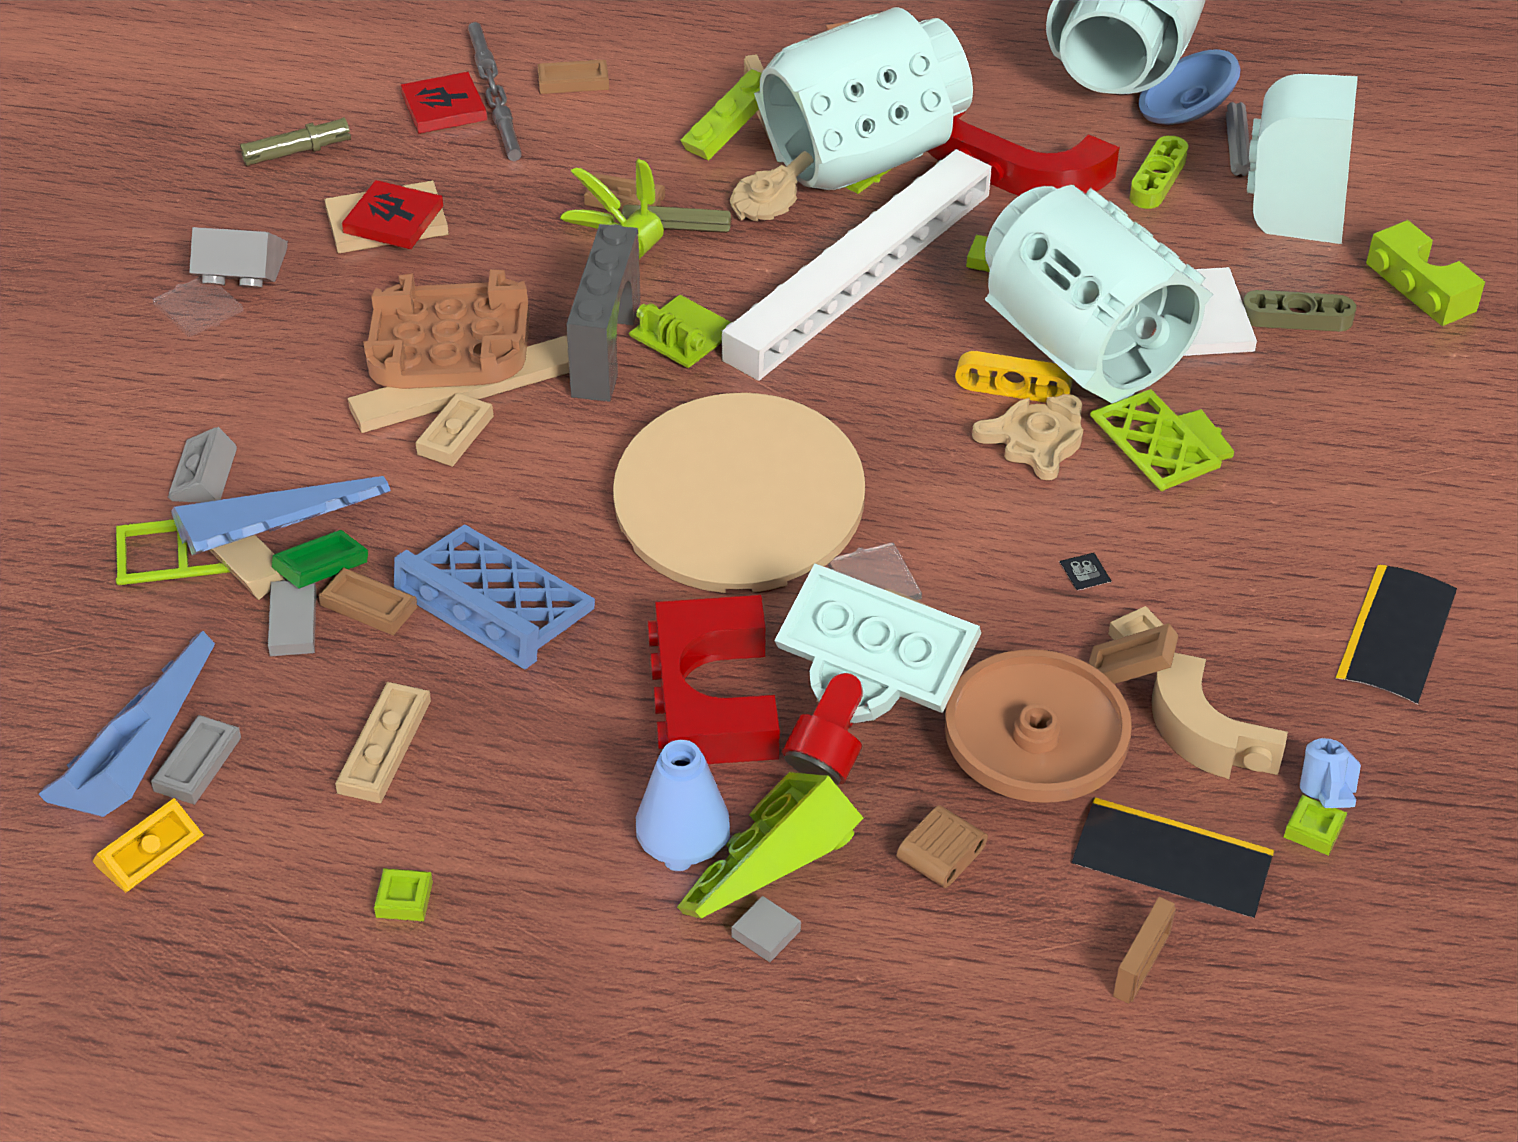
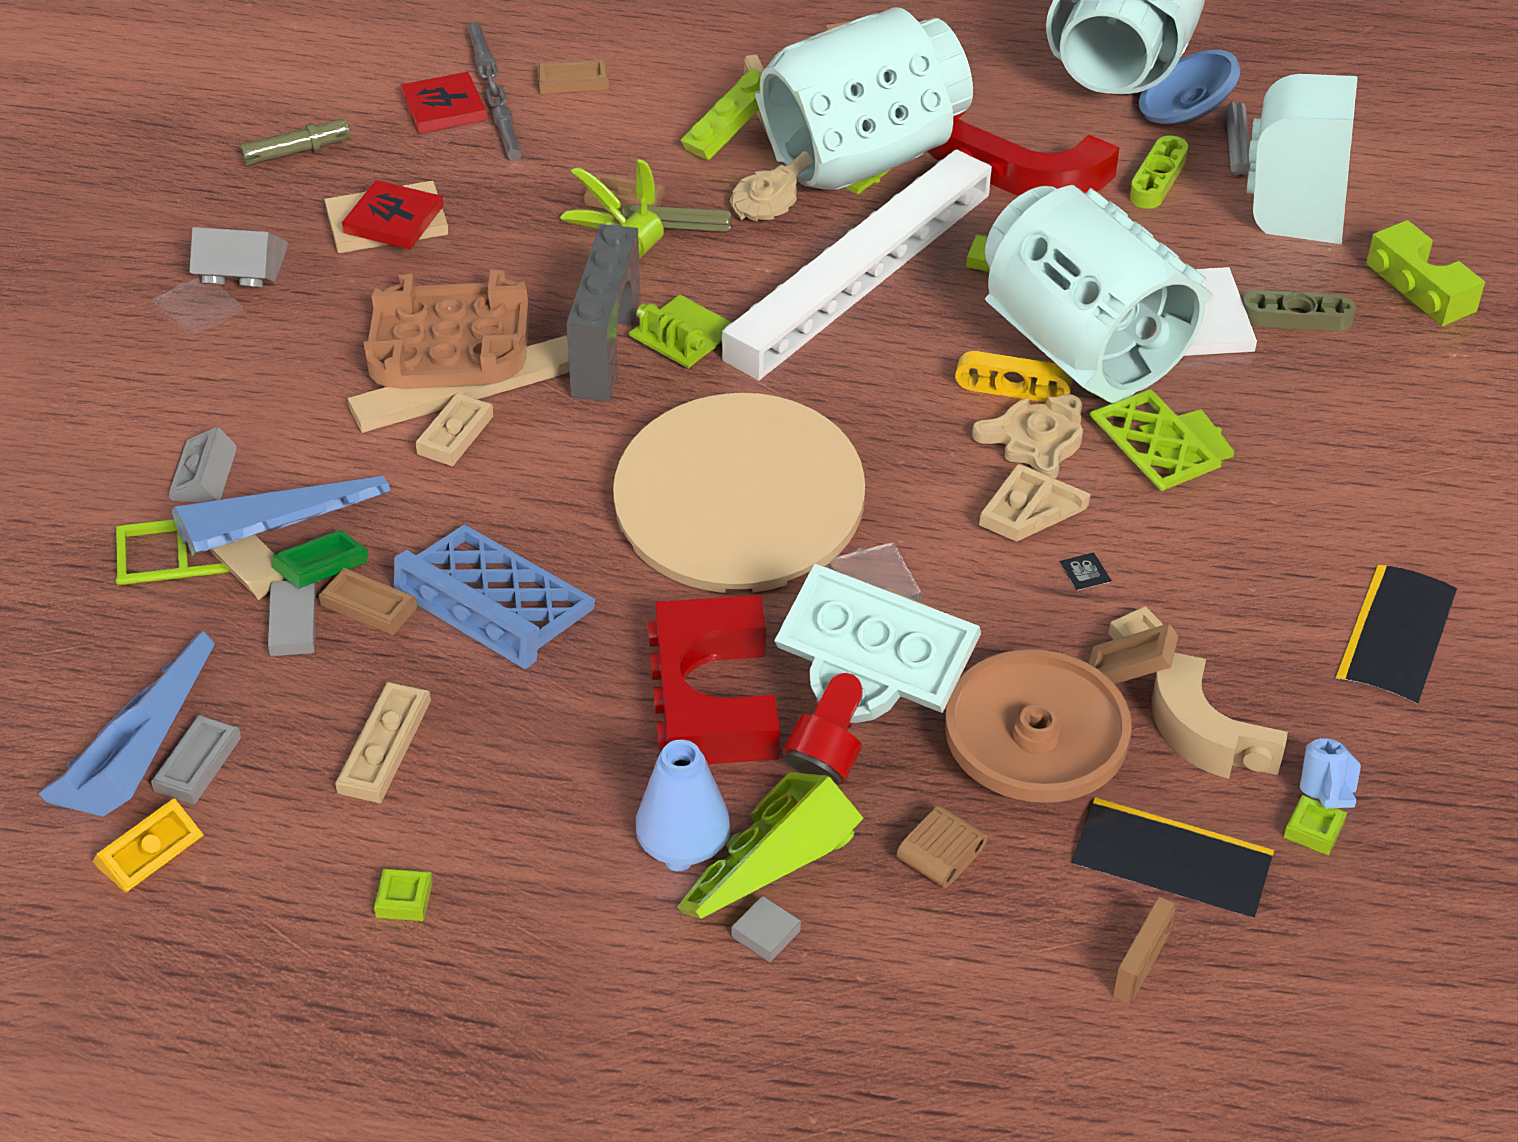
none -> tan wing [979,464,1091,542]

